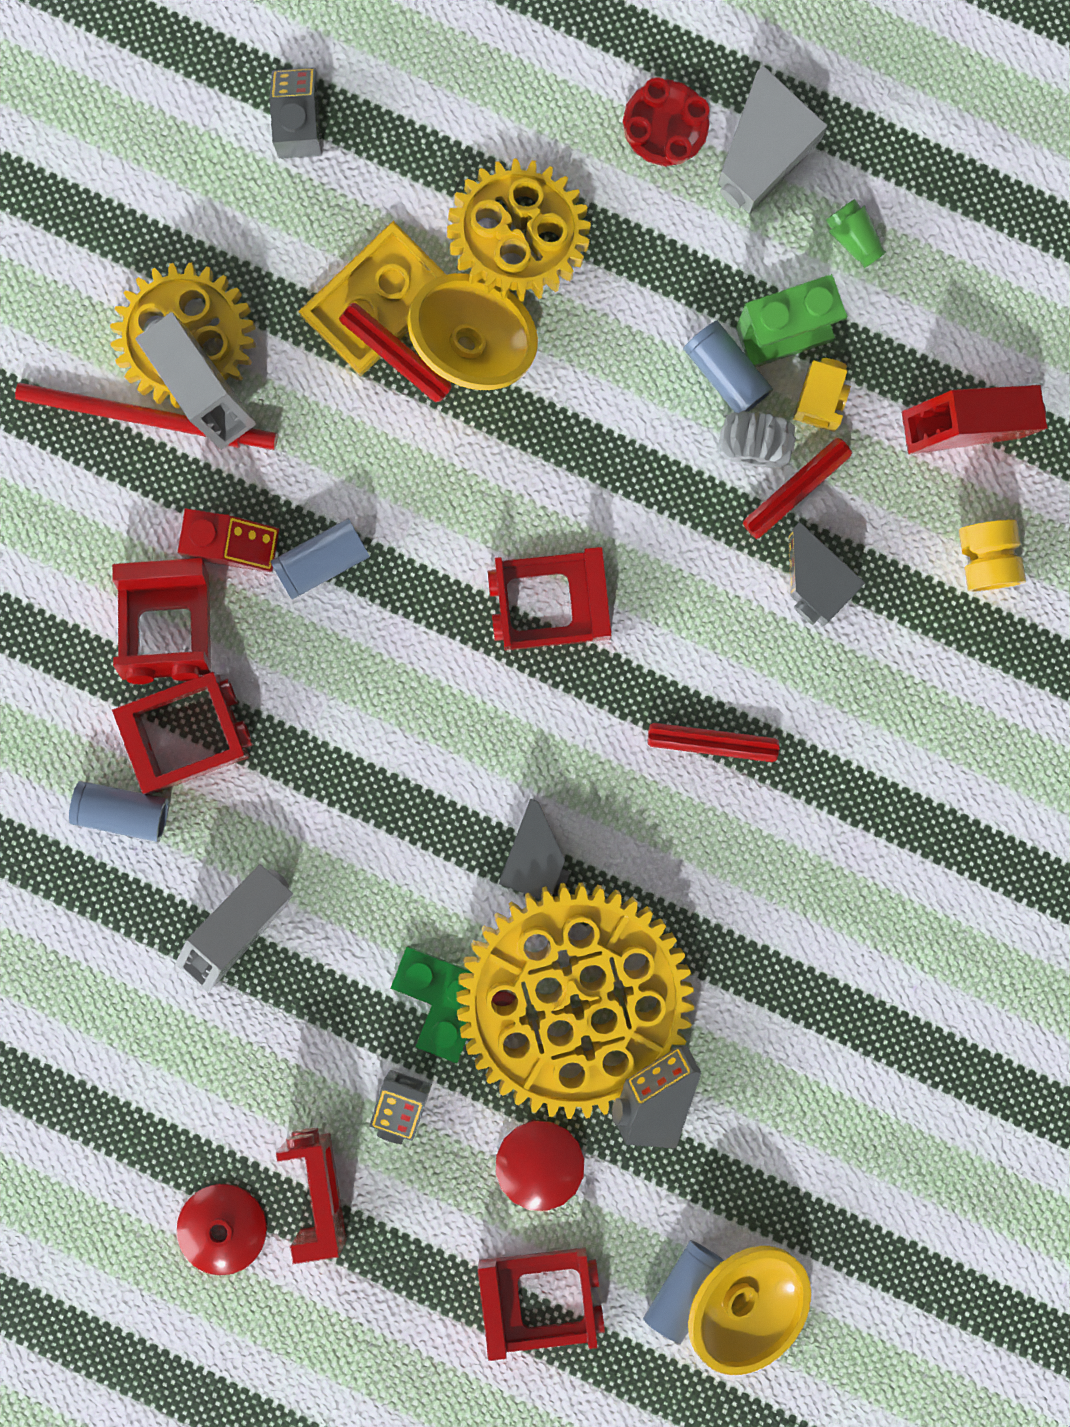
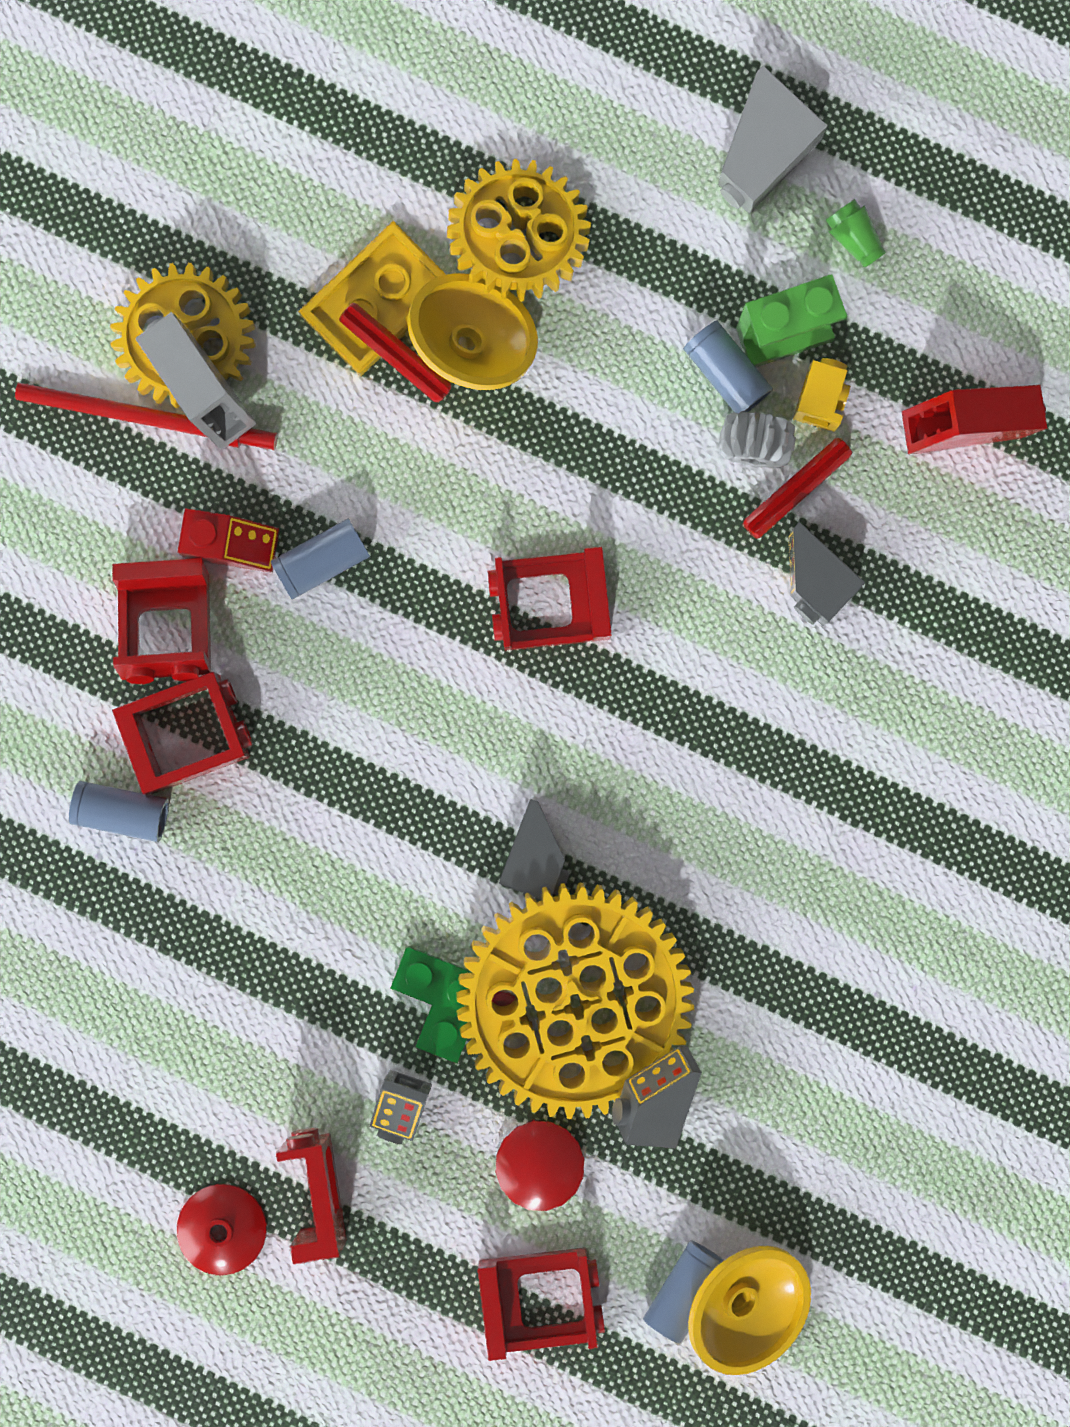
light grey slope [175,864,293,993] -> none
dark grey slope [269,67,322,159] -> none
red dish [623,77,710,166] -> none
red axle [647,723,780,762] -> none
yellow wheel [959,520,1026,592] -> none

